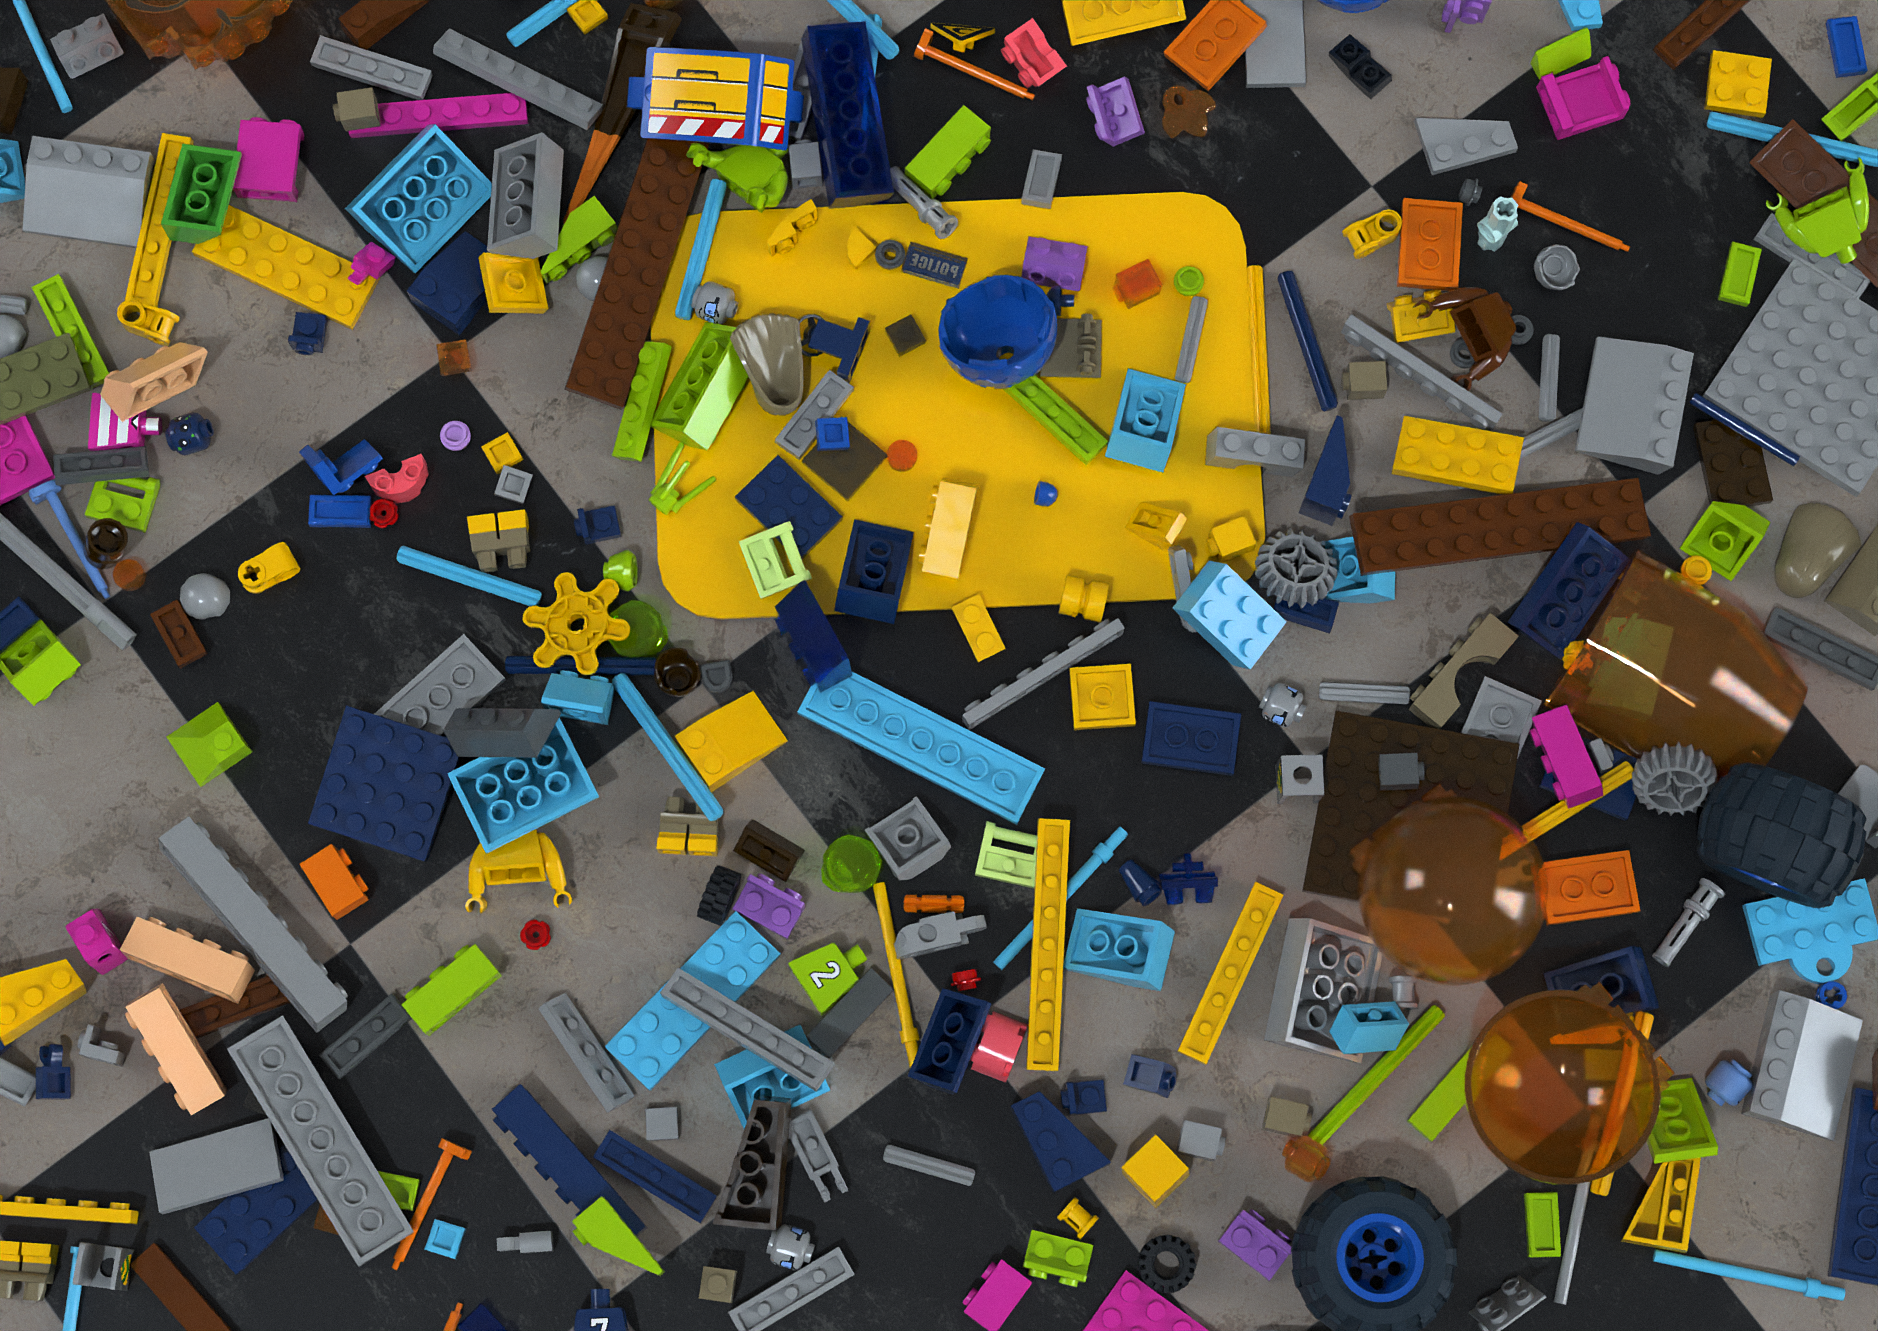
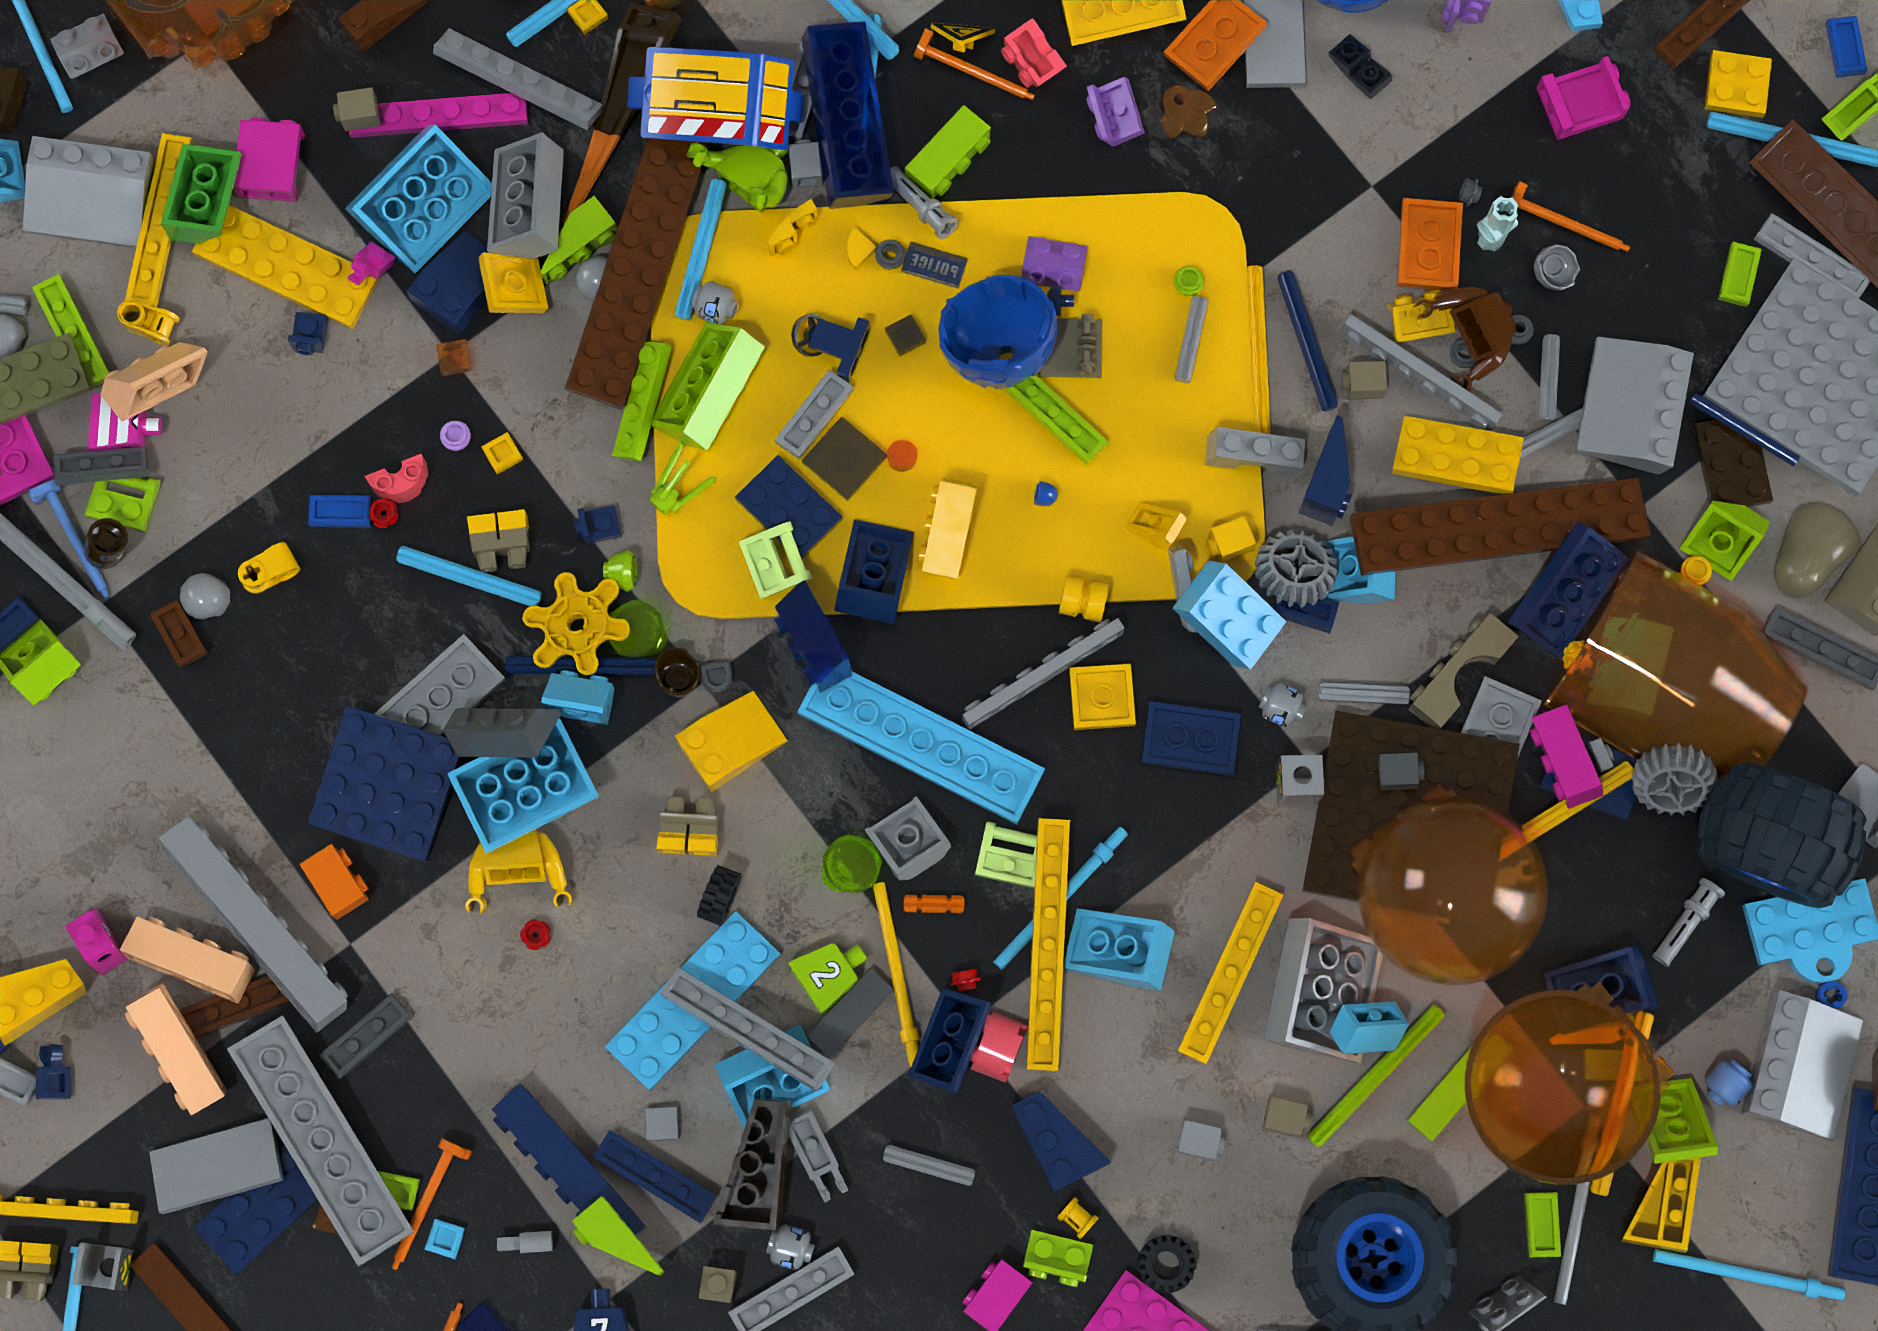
light grey bracket [77,1024,126,1067] -> none
clear orange tile [113,559,146,591] -> none
dark blue head [165,412,214,456] -> none
lime slope [166,702,252,787] -> none
blue bracket [299,440,383,495] -> none
light grey plate [310,35,433,100] -> none
lime brick [401,944,502,1036] -> none
light grey plate [494,465,533,504] -> none
light grey plate [539,993,634,1113] -> none
medium azure axle [612,673,723,821] -> none
dark tan hair [730,313,804,416] -> none
dark brown slope [733,820,805,882] -> none
medium lavender bracket [733,873,805,940] -> none
blue plate [815,417,850,451] -> none
light grey piece [893,911,987,959] -> none
yellow plate [951,594,1006,662] -> none
light grey tile [1021,149,1062,209] -> none
dark blue bracket [1060,1080,1107,1116] -> none
medium azure slope [1105,368,1186,473] -> none
clear orange brick [1113,259,1162,309] -> none
dark blue cone [1118,859,1162,907] -> none
yellow head [1121,1134,1190,1209] -> none
dark blue bracket [1123,1054,1177,1098] -> none
clear blue hips [1159,853,1218,905] -> none
medium lavender bracket [1218,1209,1292,1281] -> none
clear orange head [1282,1135,1331,1183] -> none
yellow piece [1342,209,1402,259] -> none
light grey bush [1389,976,1418,1010] -> none
light grey wing [1414,118,1518,175] -> none
lime slope [1530,28,1592,80] -> none
orange plate [1535,850,1641,926] -> none
lime torso [1766,157,1869,264] -> none

